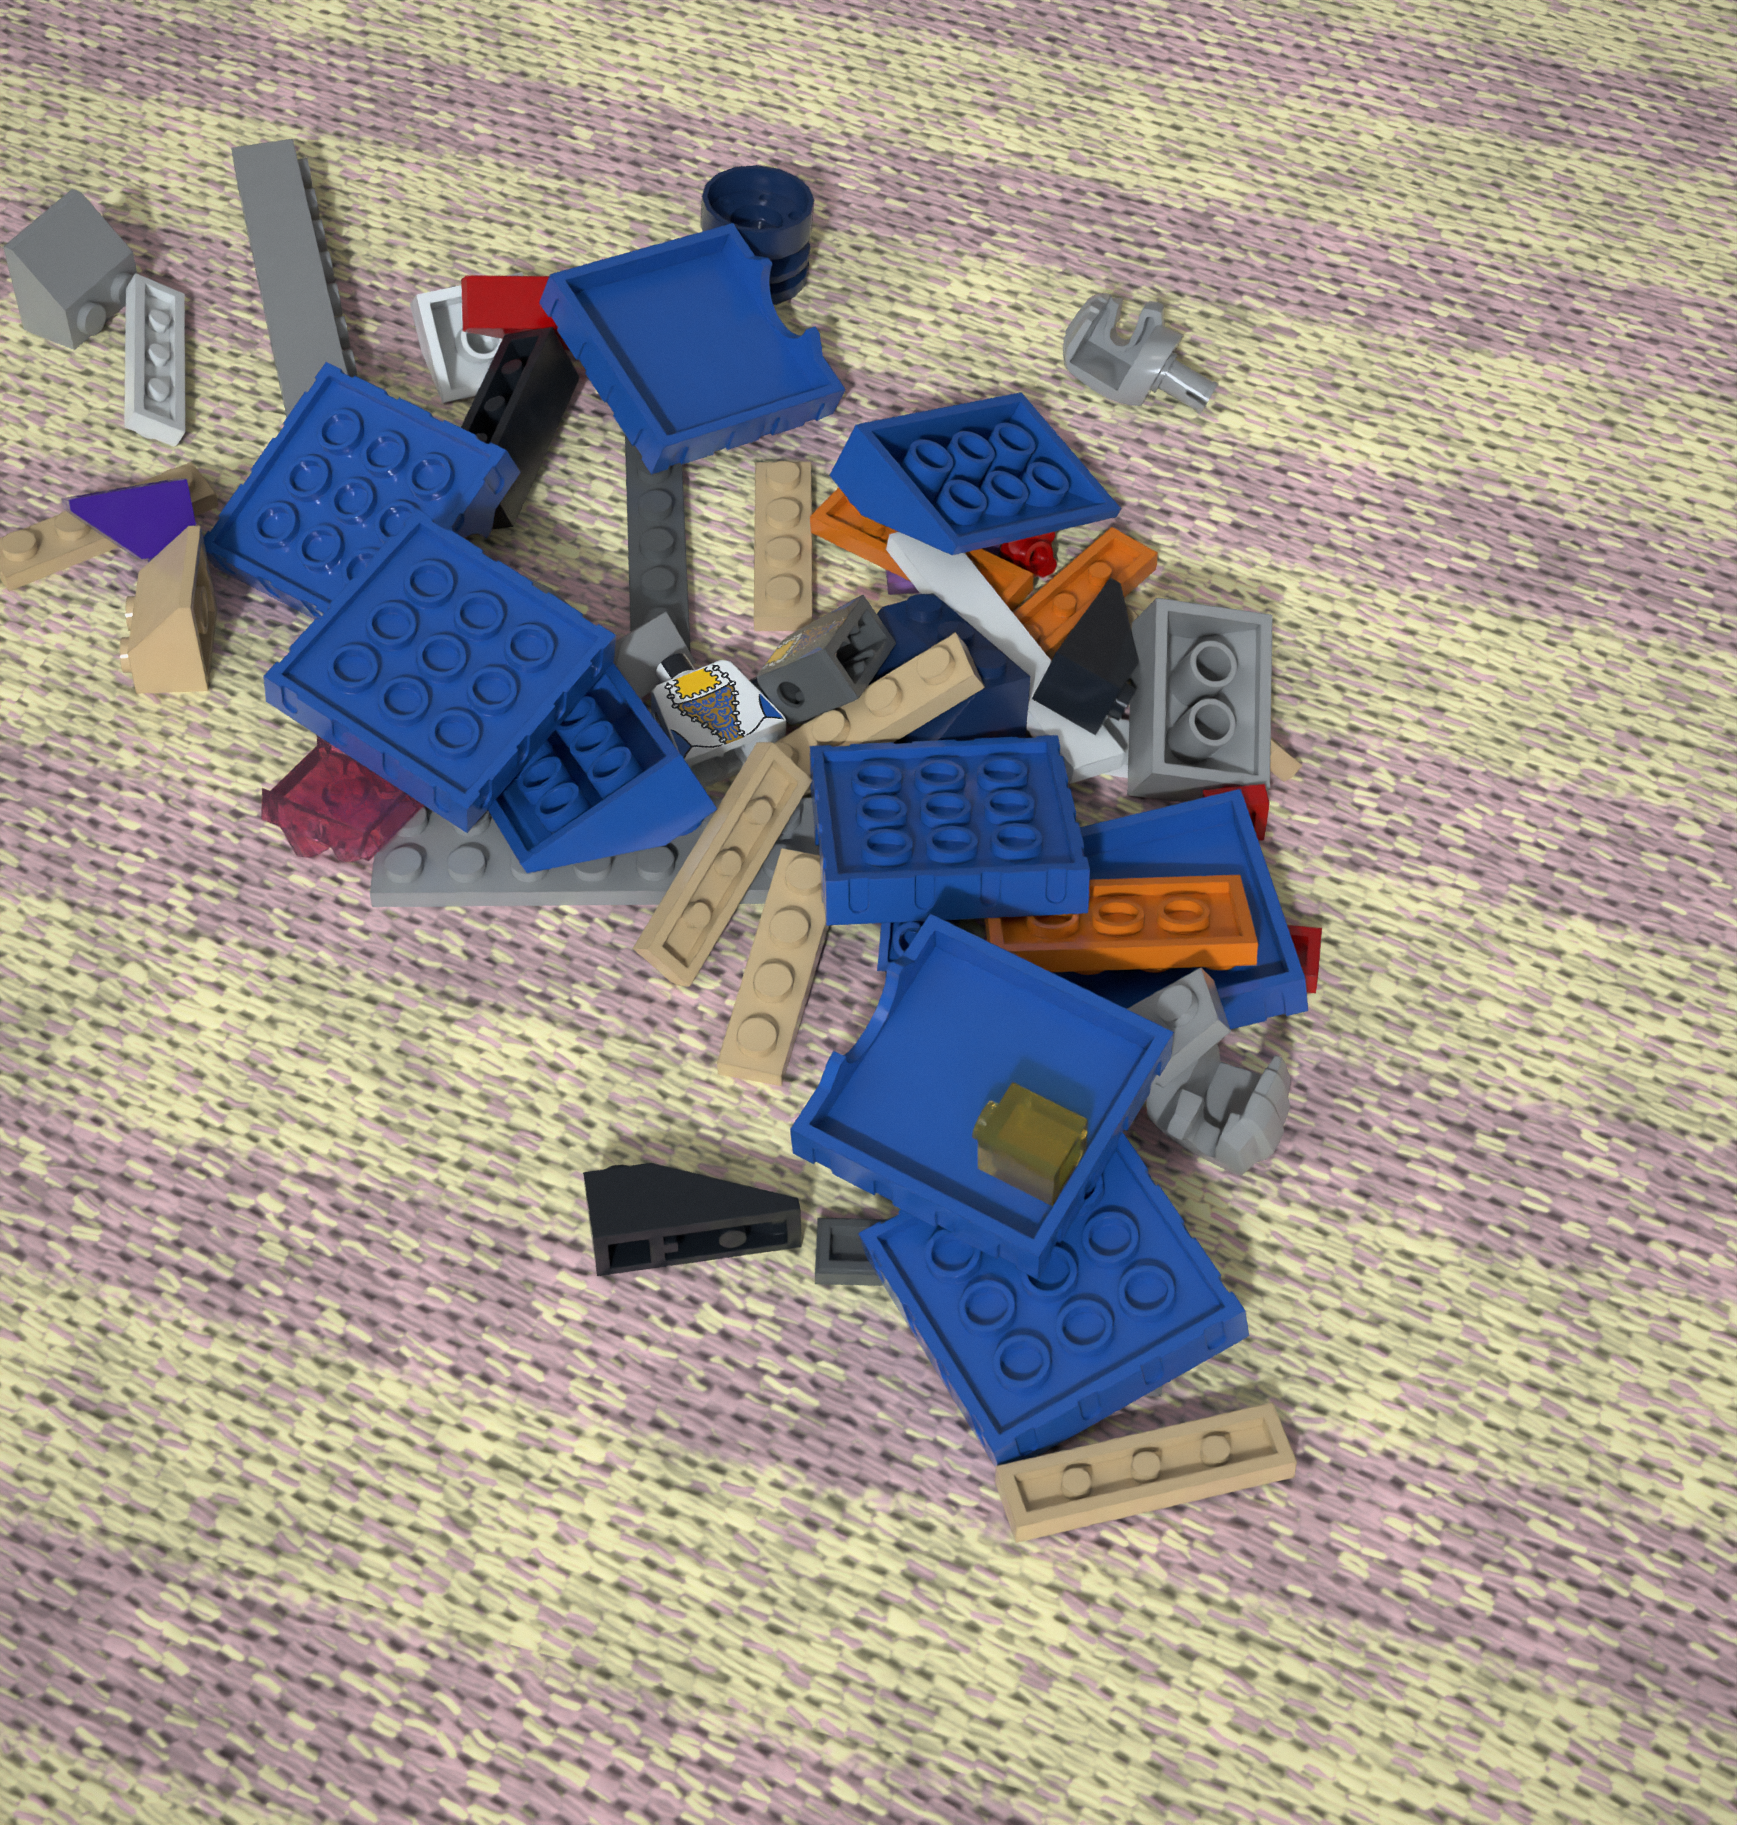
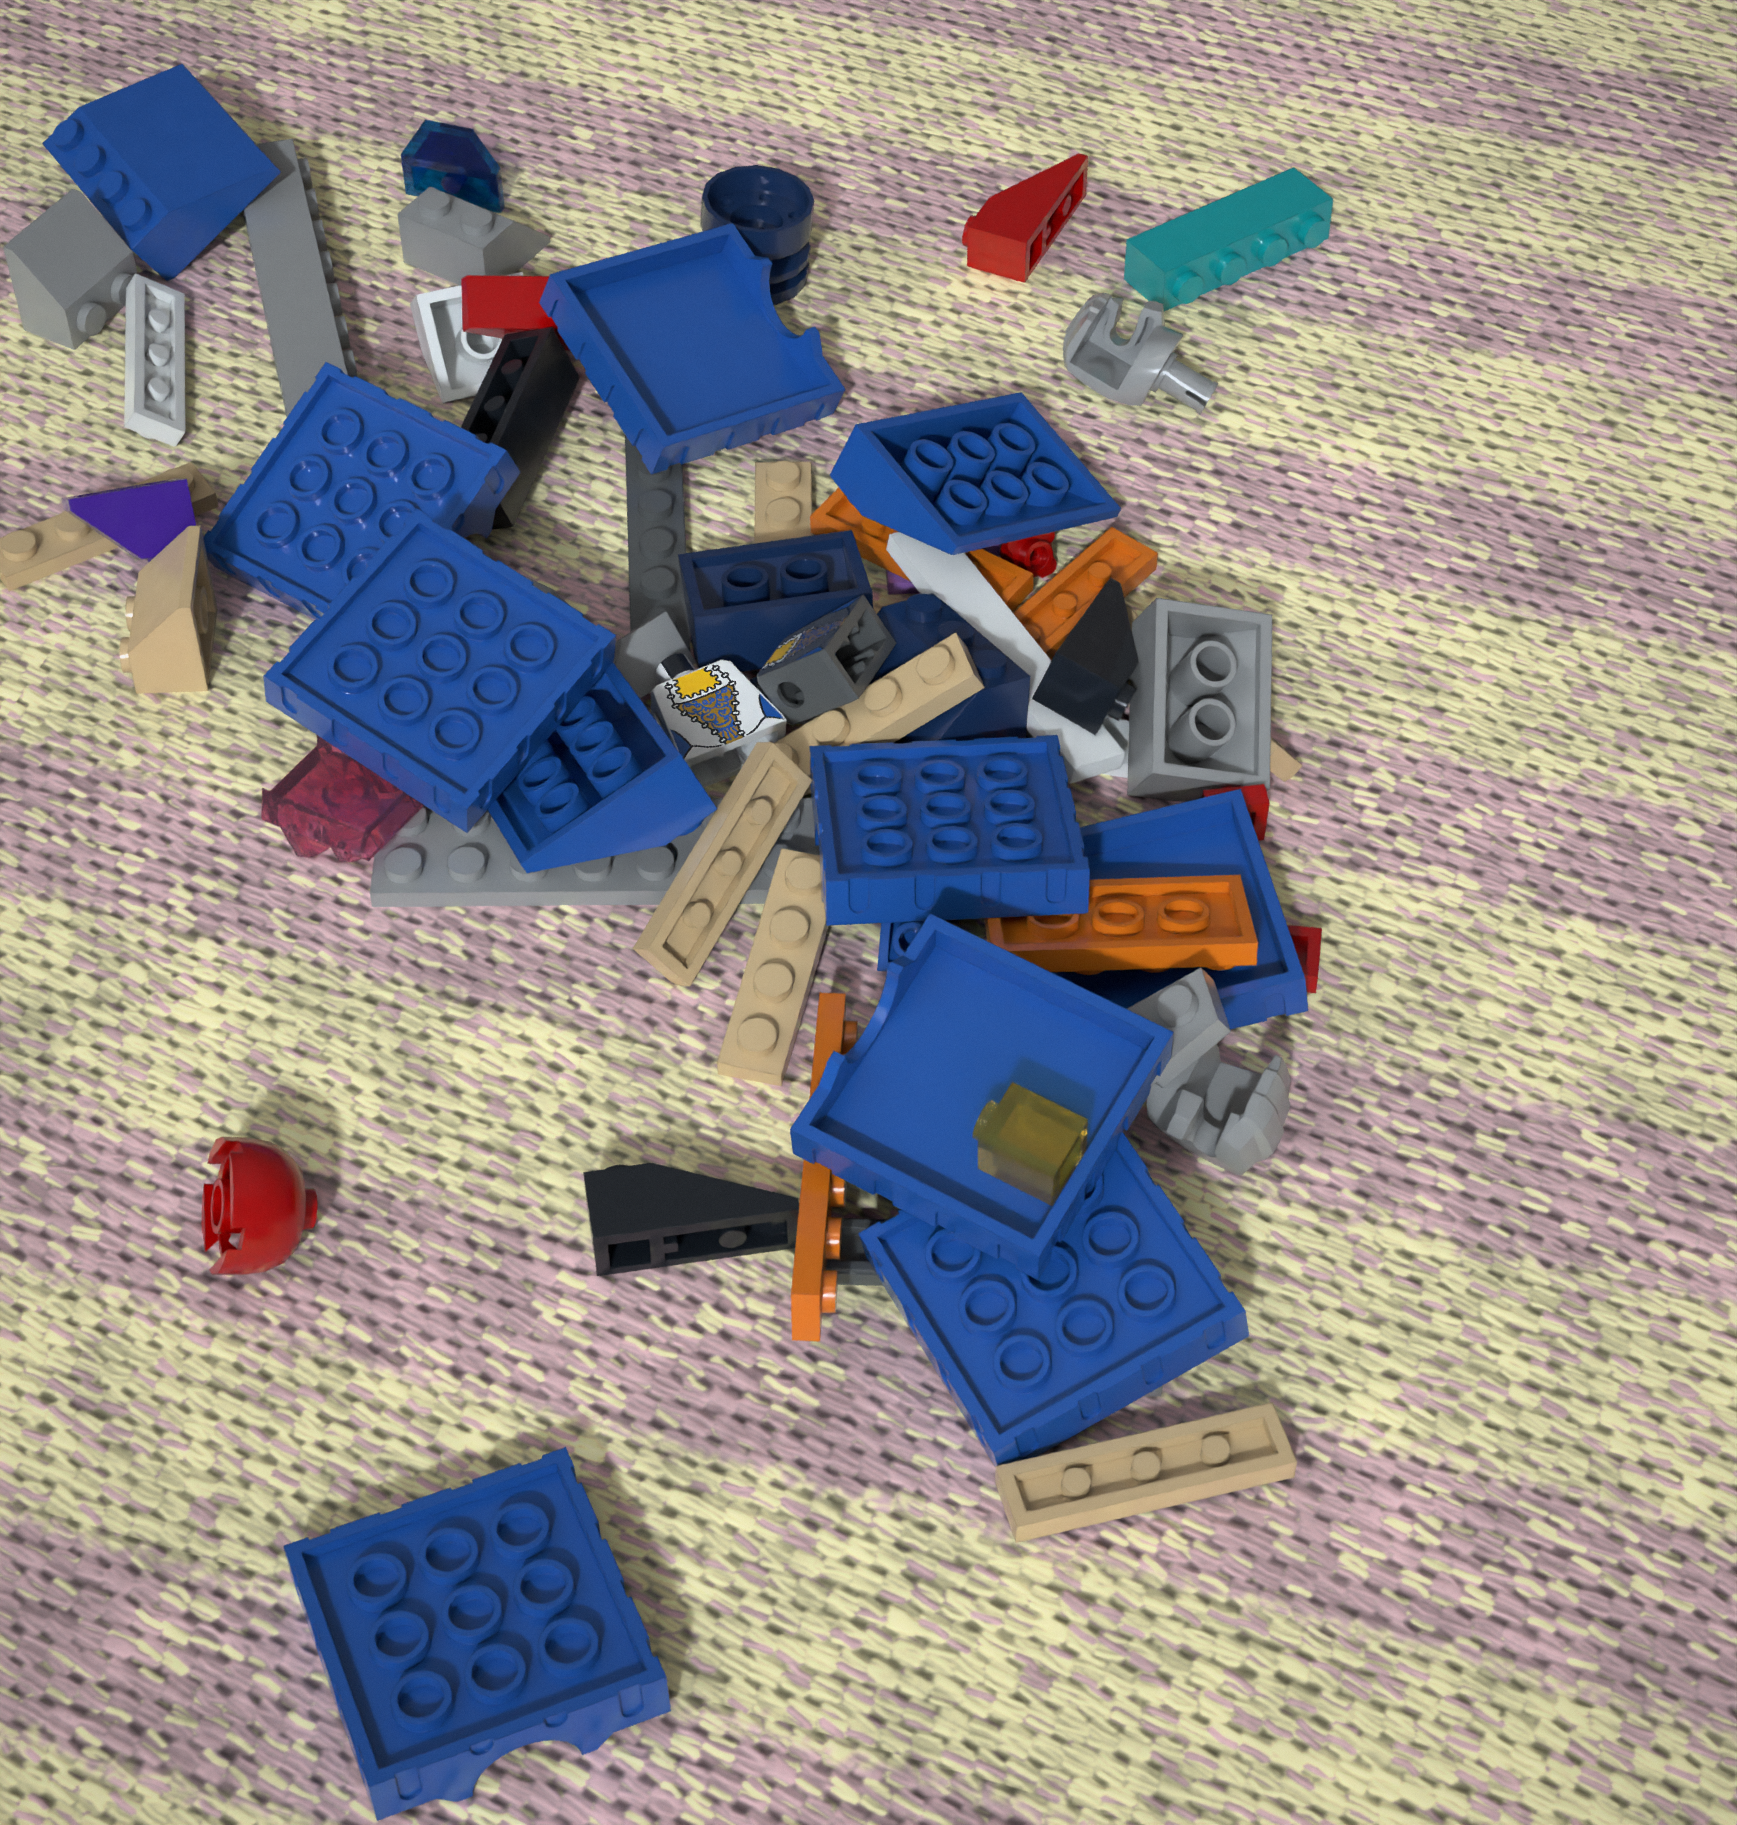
none -> blue slope [42,64,281,281]
none -> red cylinder [201,1137,318,1276]
none -> blue piece [283,1447,671,1821]
none -> light grey slope [398,187,551,286]
none -> clear blue slope [401,119,505,213]
none -> dark blue slope [678,530,874,672]
none -> orange plate [791,992,858,1342]
none -> red slope [962,153,1088,283]
none -> teal brick [1124,167,1333,311]

